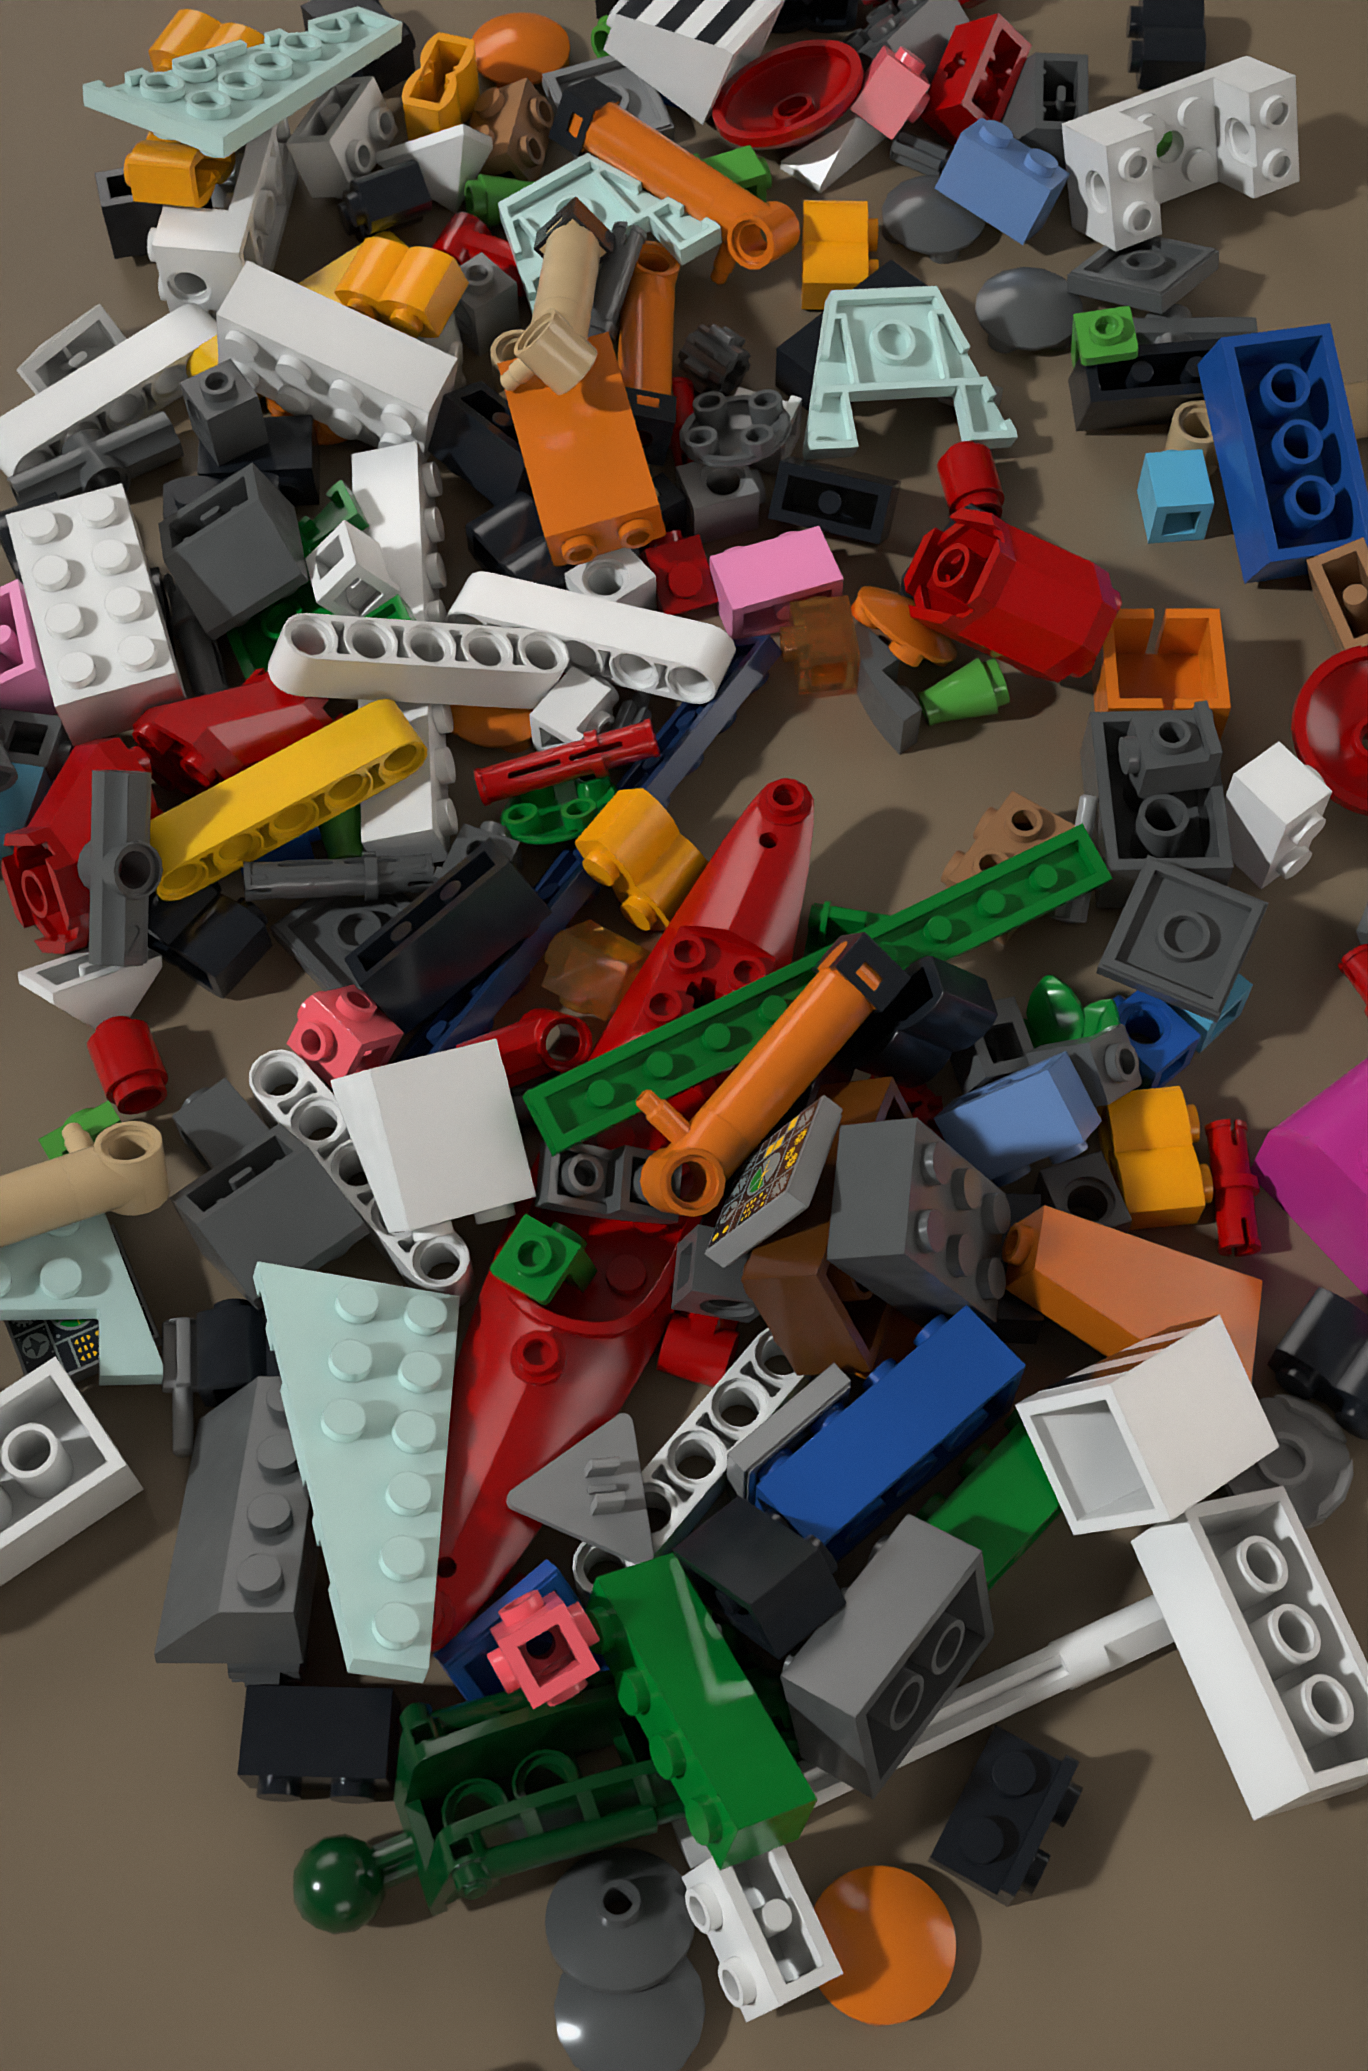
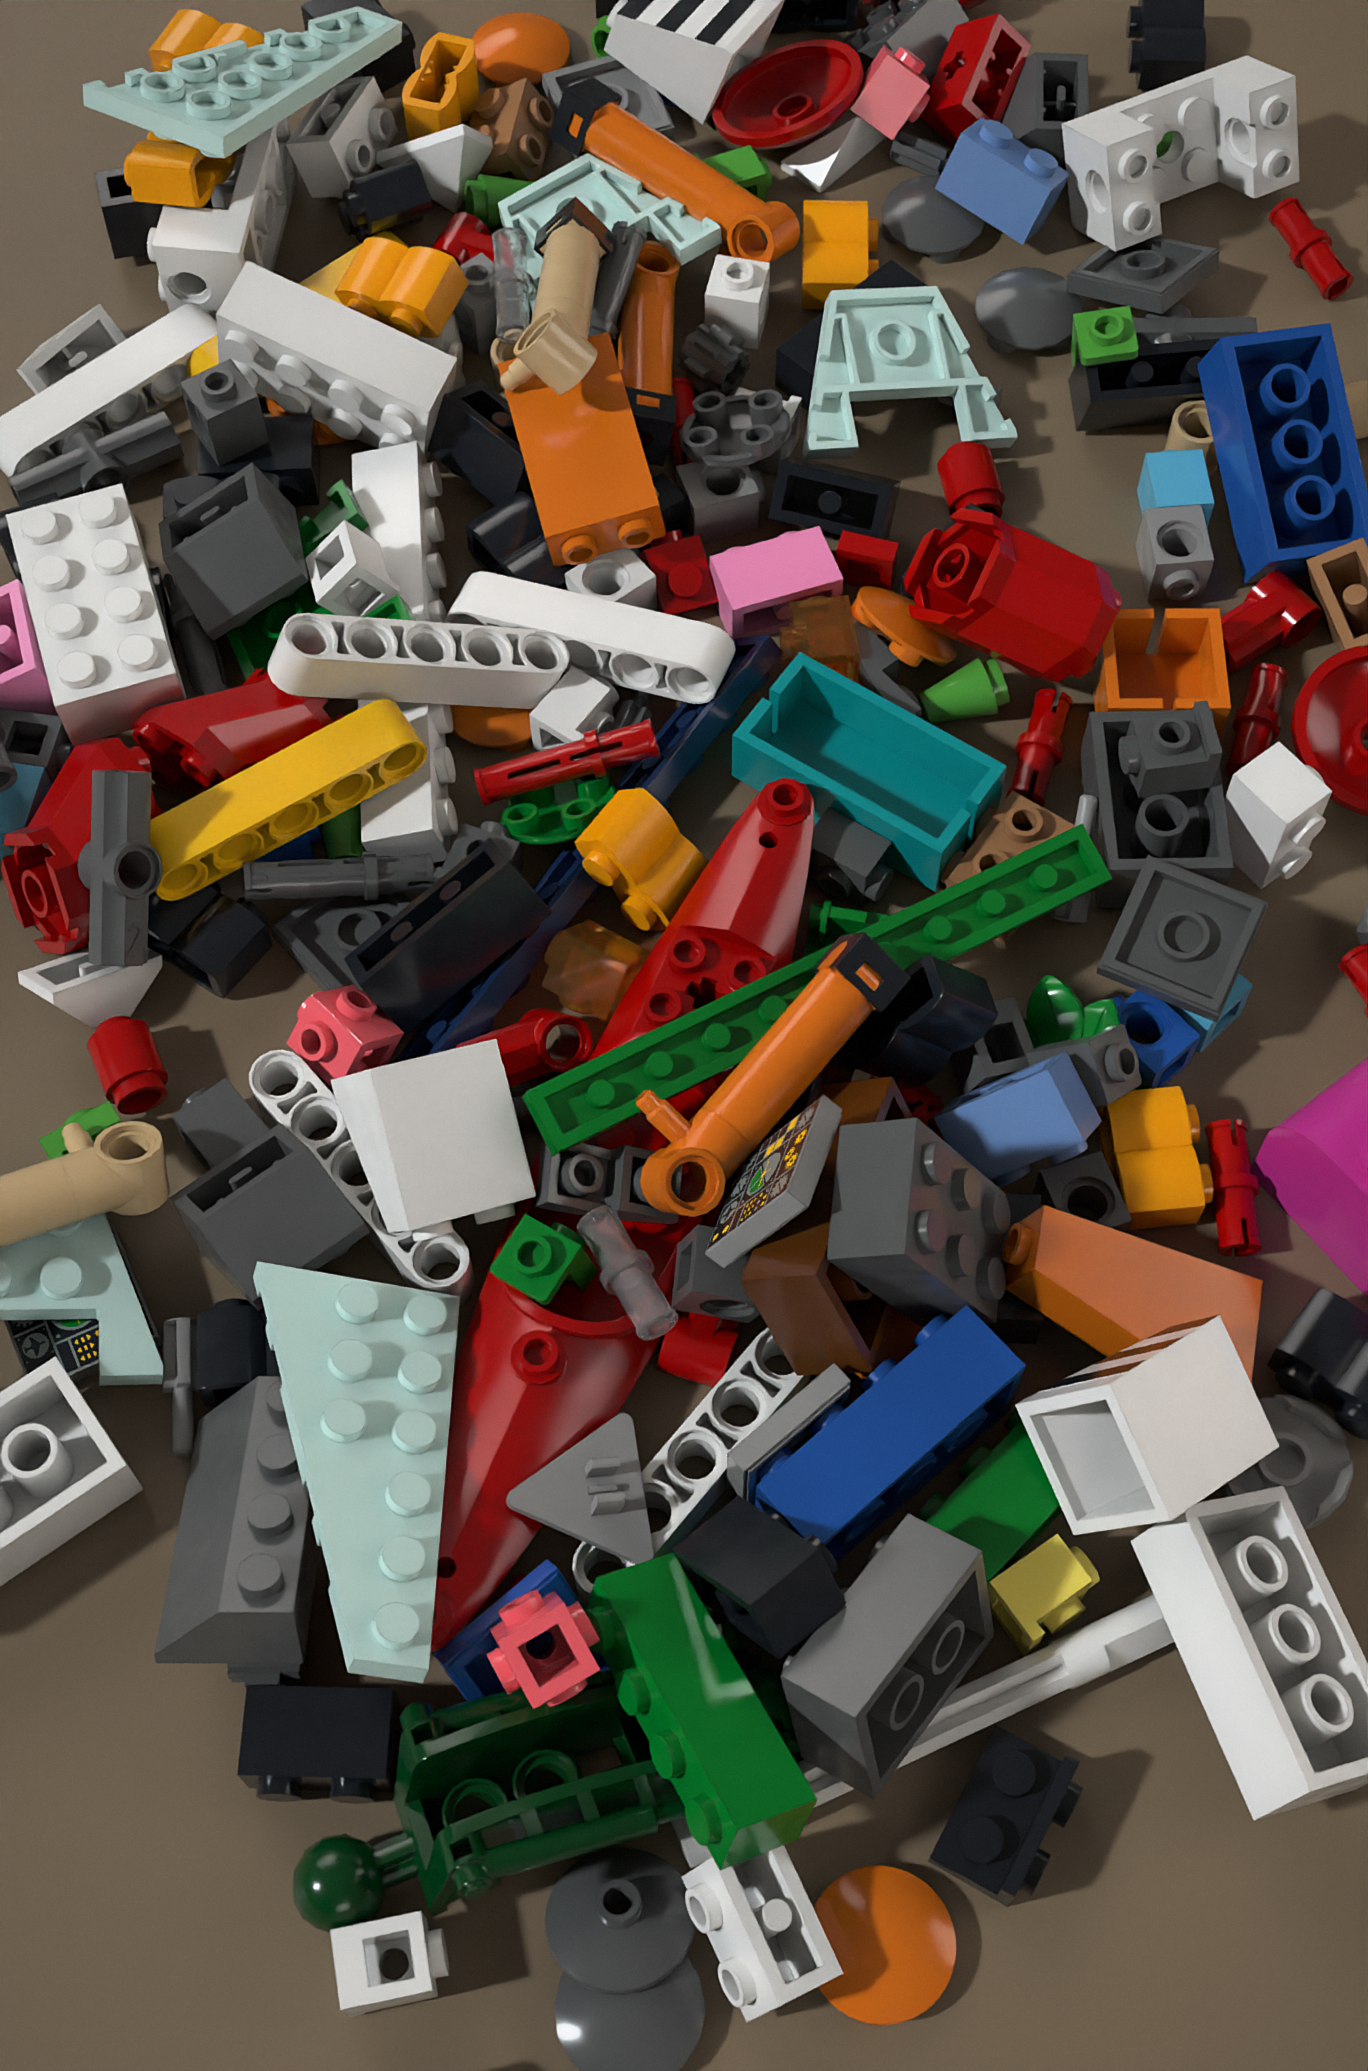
none -> white brick [330,1911,449,2018]
none -> clear pin [489,227,534,345]
none -> clear pin [577,1205,679,1341]
none -> white brick [705,254,770,350]
none -> teal piece [731,652,1007,892]
none -> dark grey brick [806,807,894,909]
none -> red tile [836,530,899,590]
none -> light yellow brick [987,1534,1100,1657]
none -> red pin [1006,688,1073,807]
none -> light grey brick [1135,505,1214,600]
none -> red piece [1221,569,1323,674]
none -> red pin [1225,663,1289,779]
none -> red pin [1268,197,1354,300]

